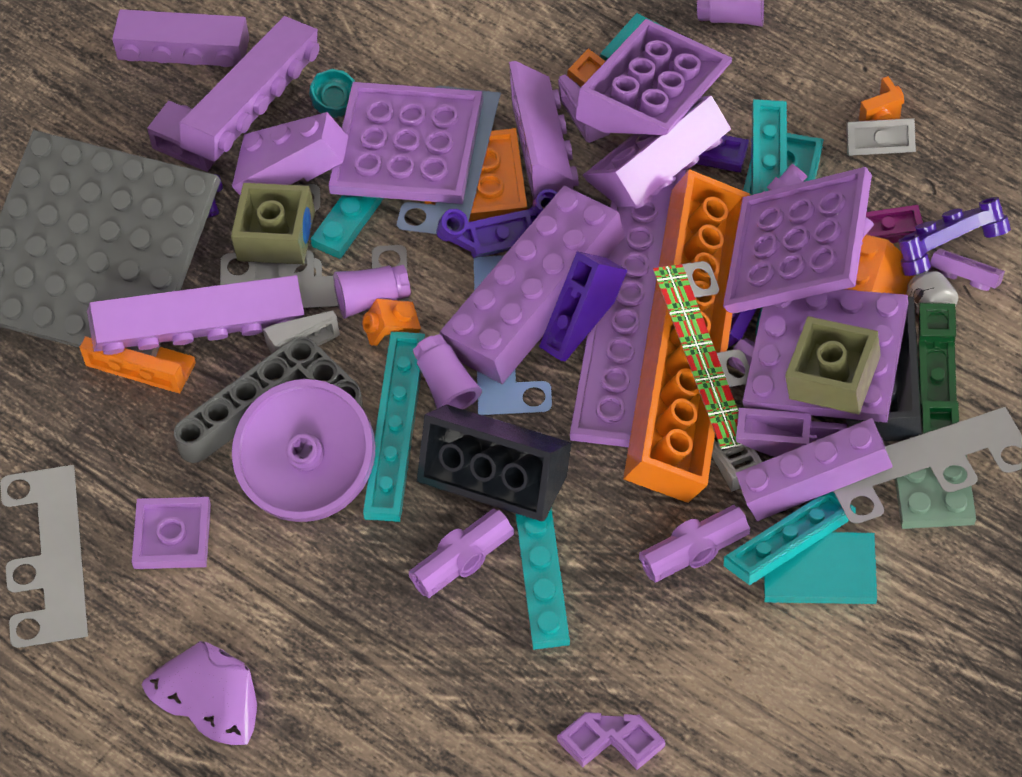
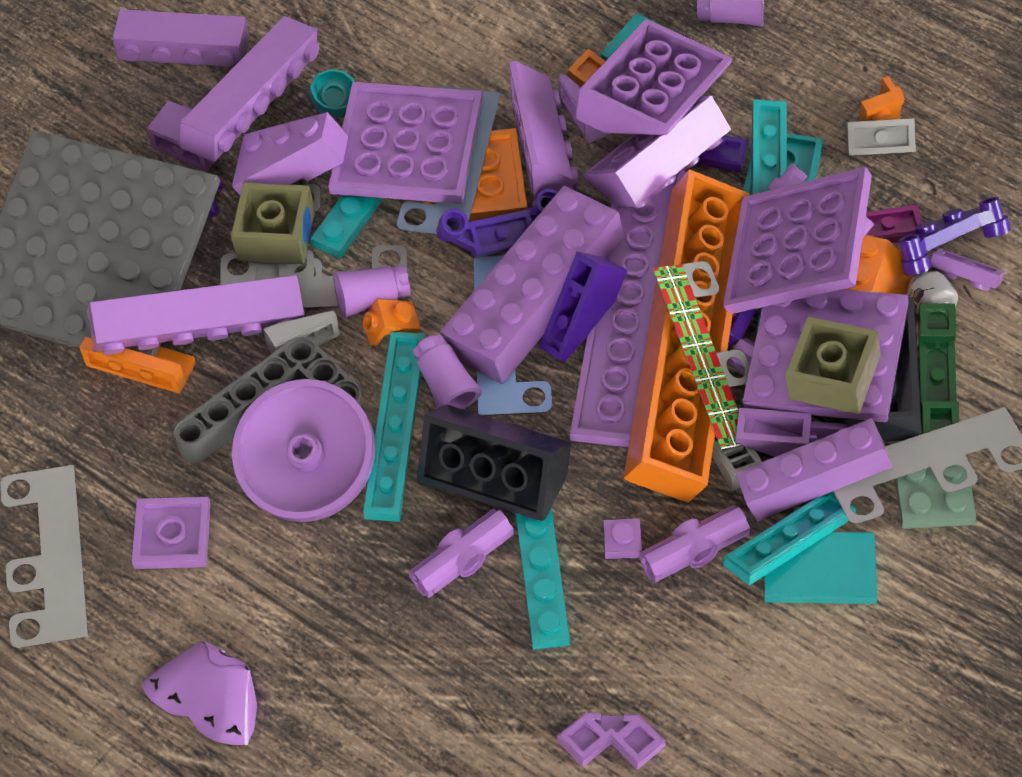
none -> medium lavender plate [603,518,642,559]

